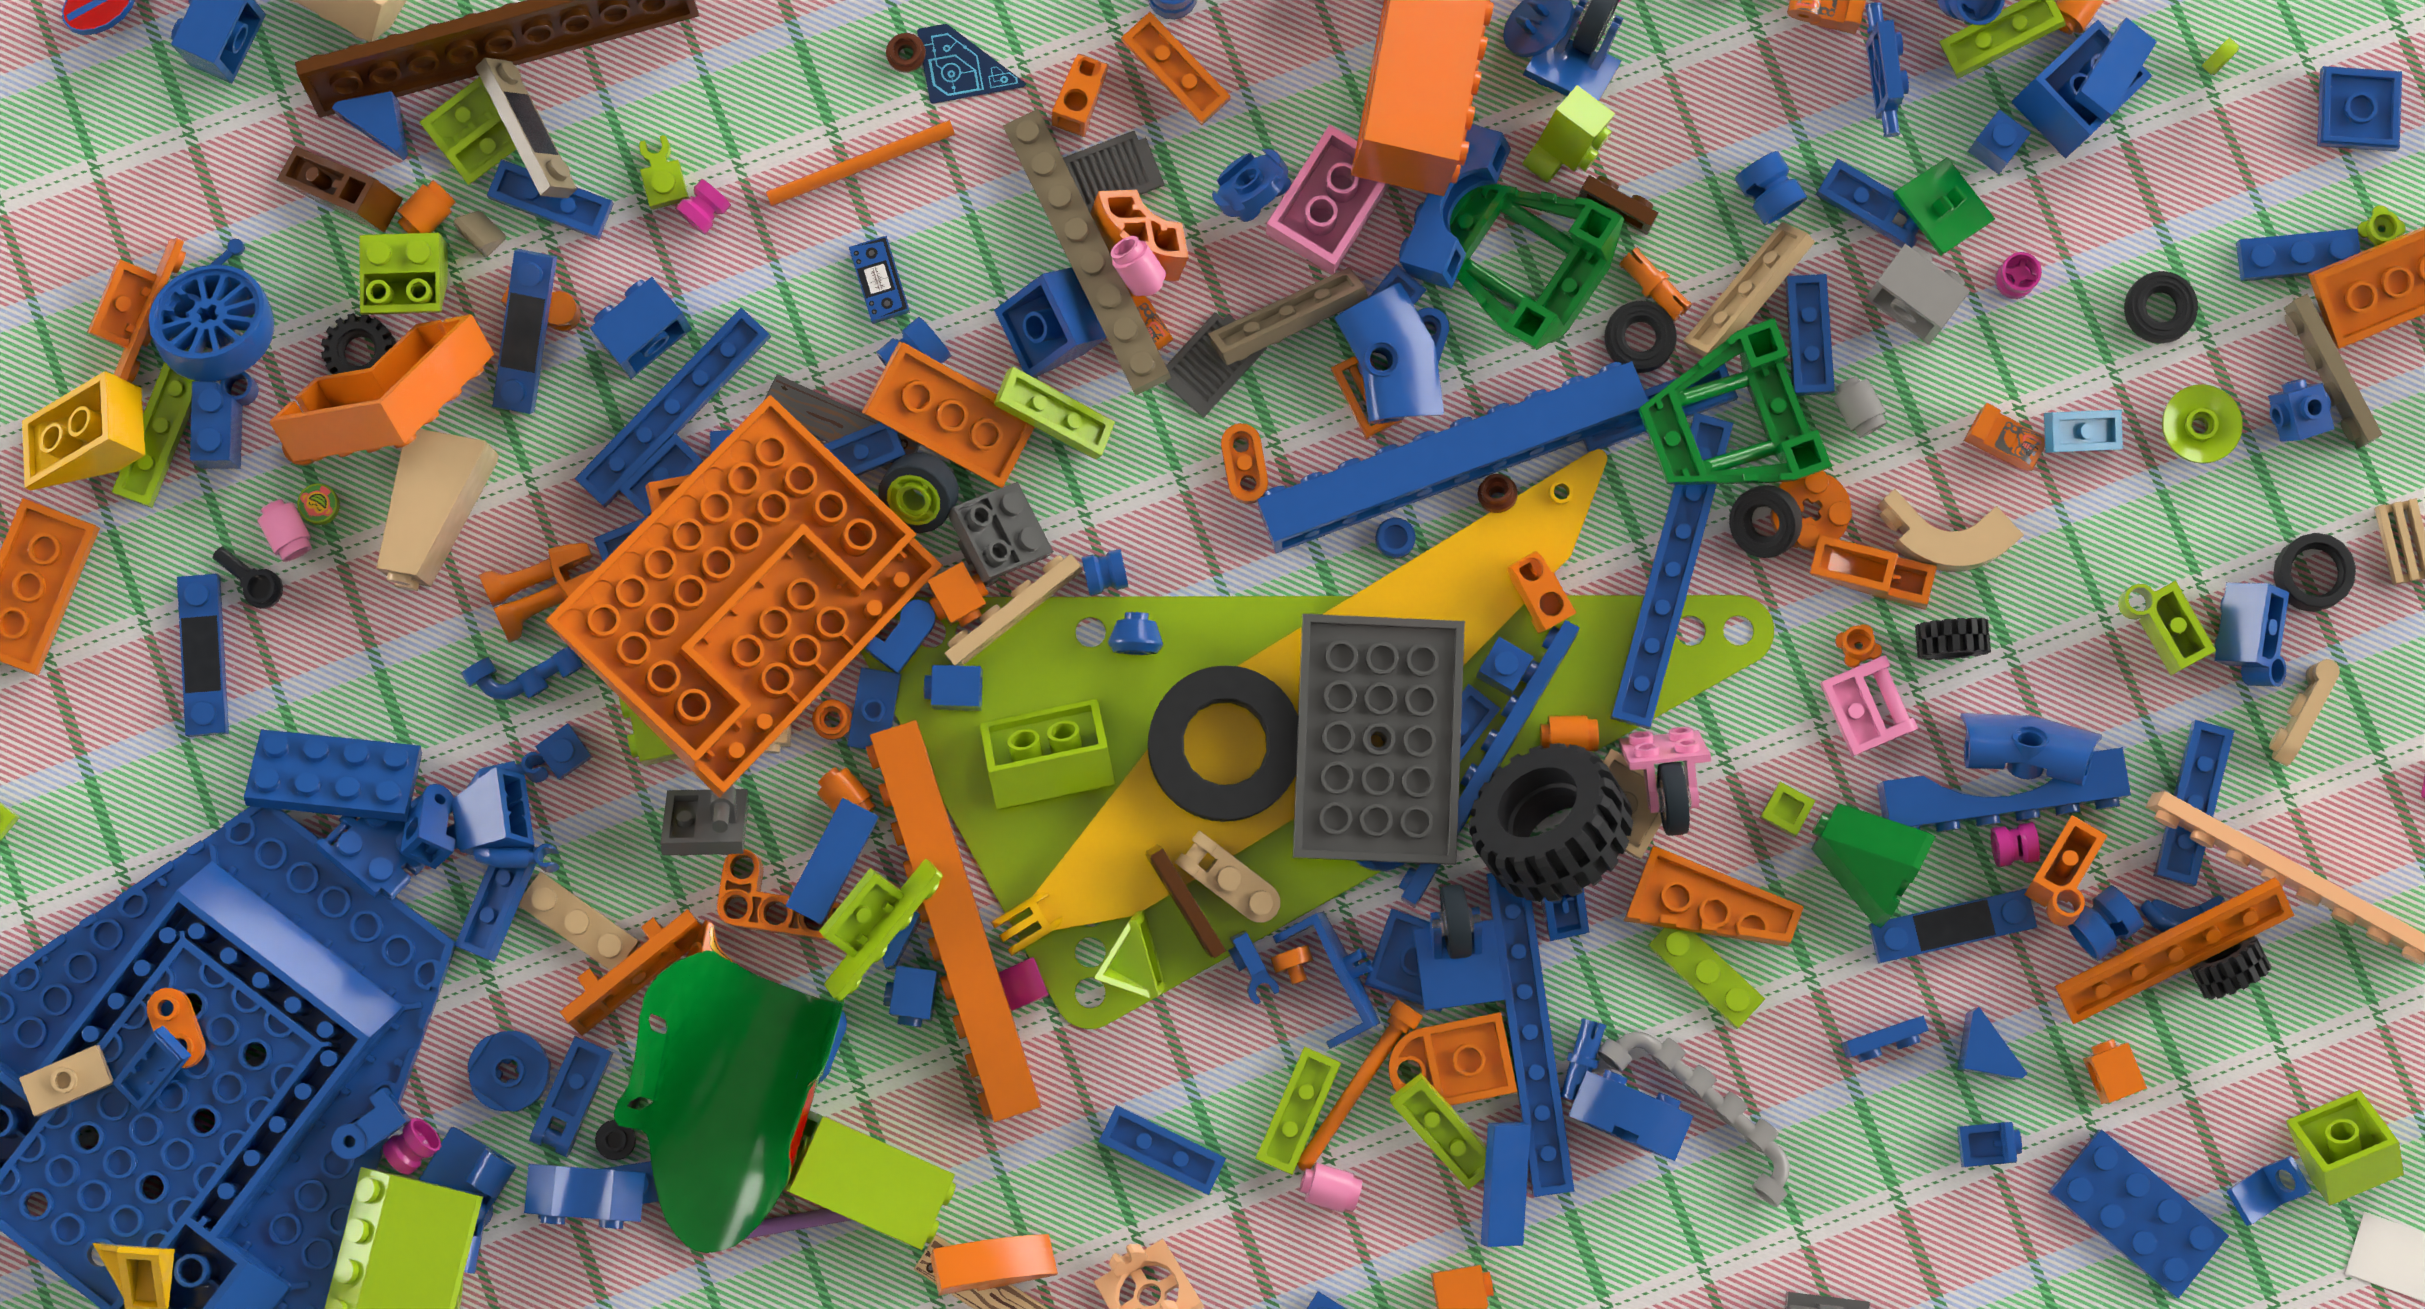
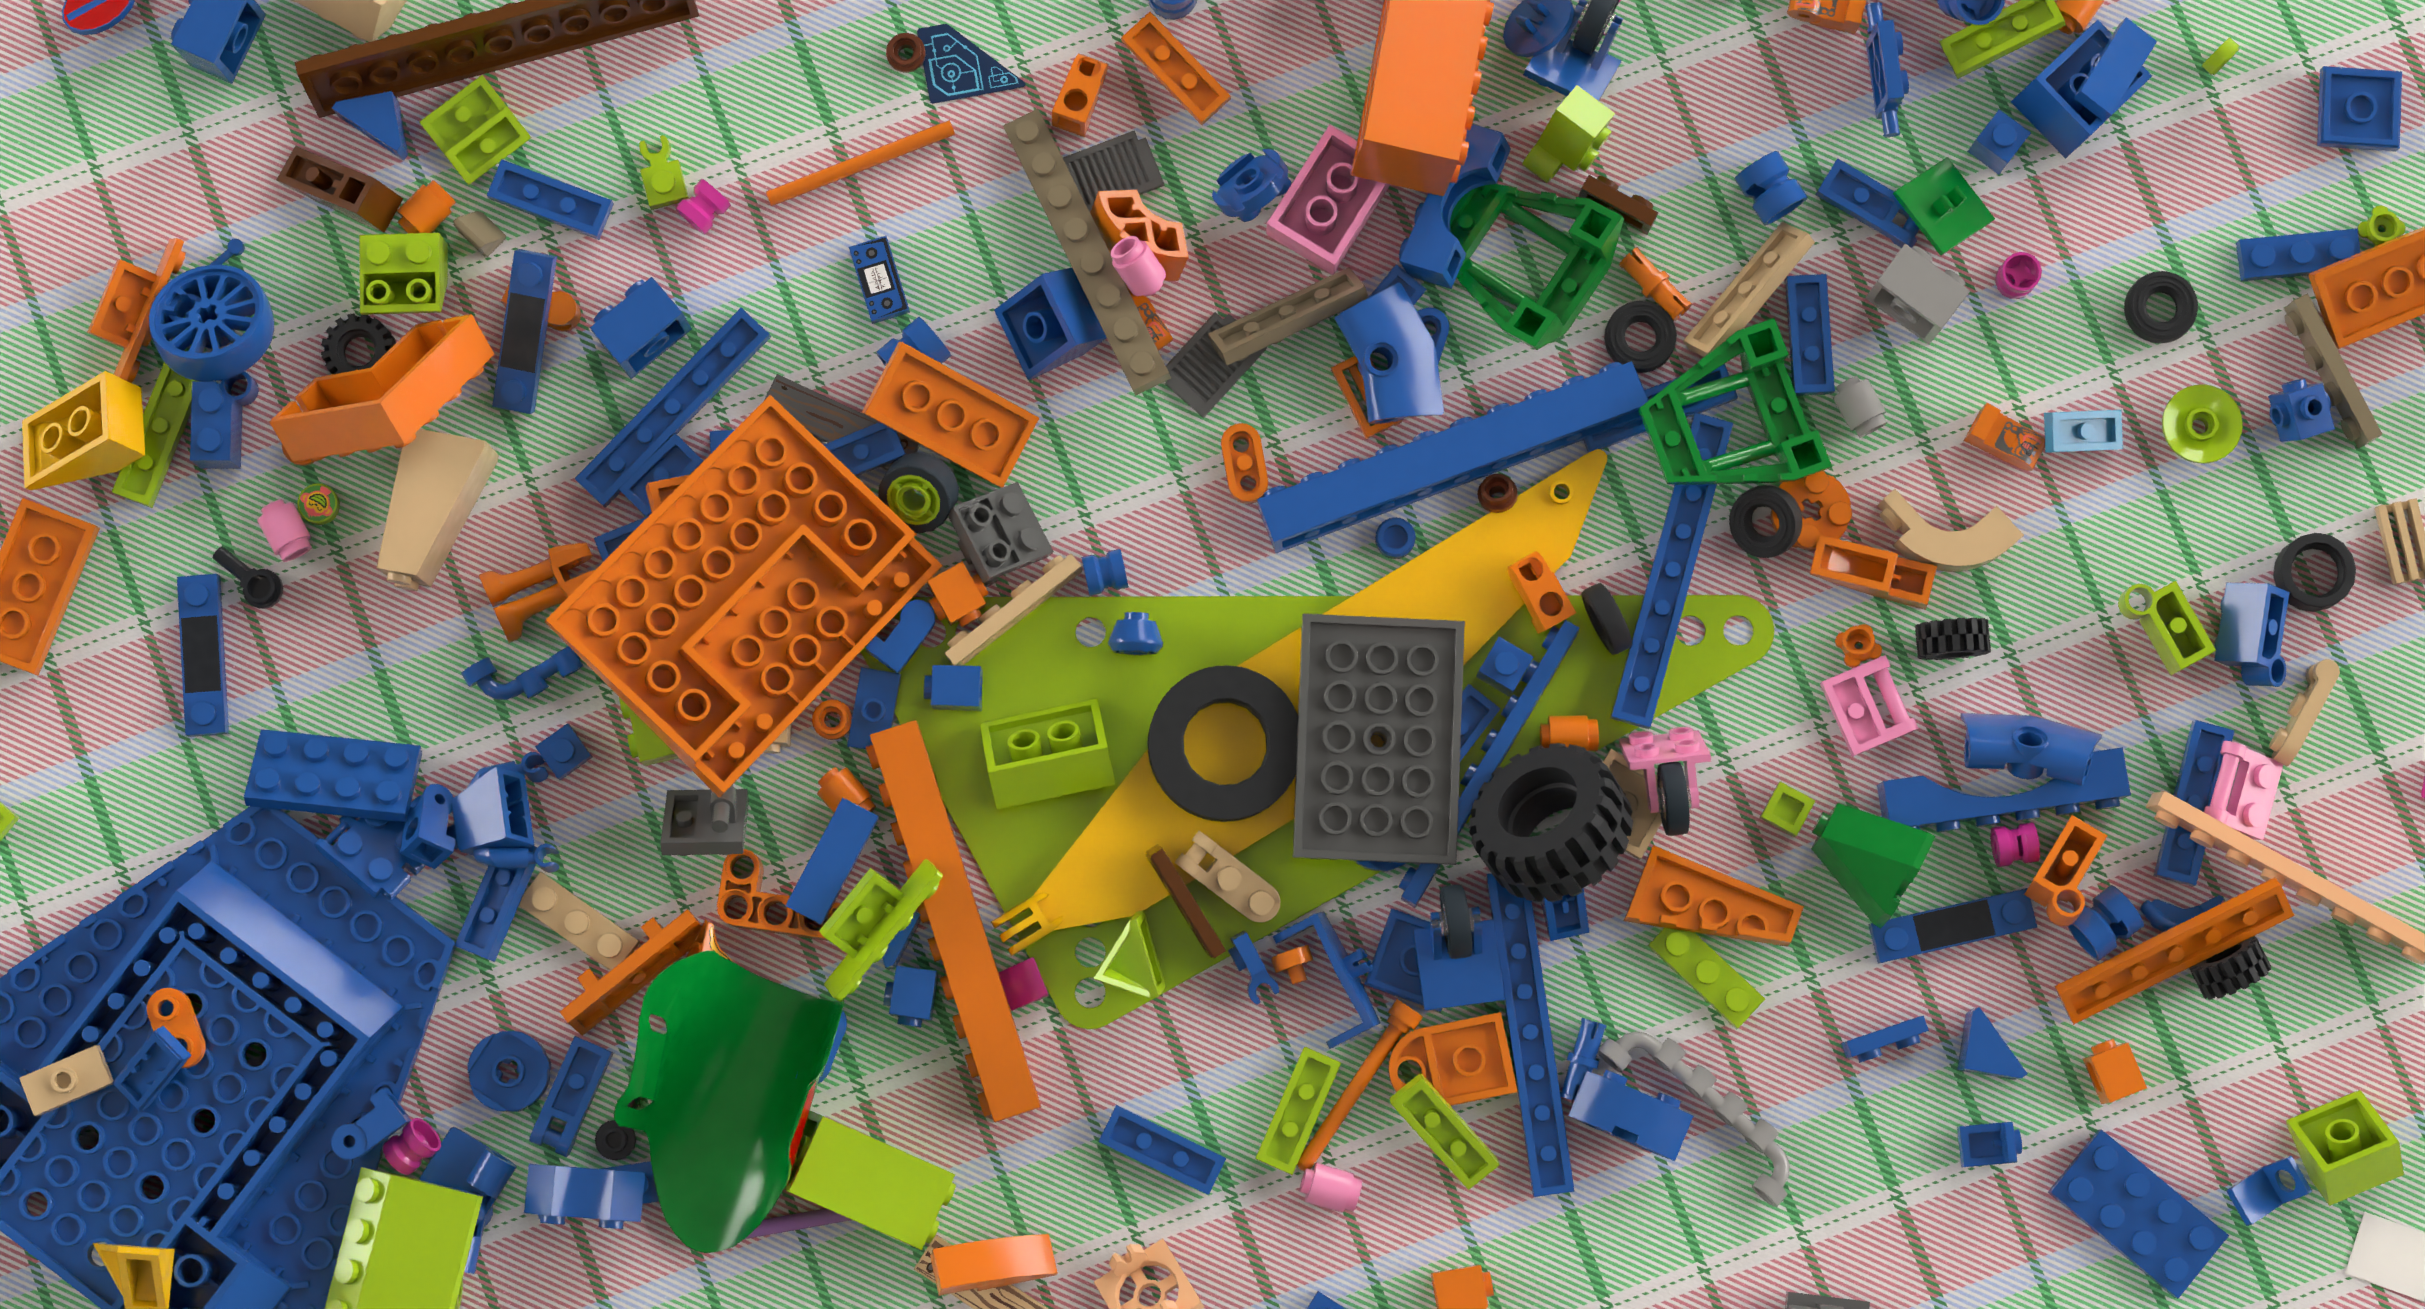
dark tan plate [475,58,577,198] -> none
lime plate [993,366,1115,460] -> none
blue tile [1481,1122,1531,1247] -> none
none -> black tyre [1581,583,1632,655]
none -> bright pink plate [2204,741,2283,840]

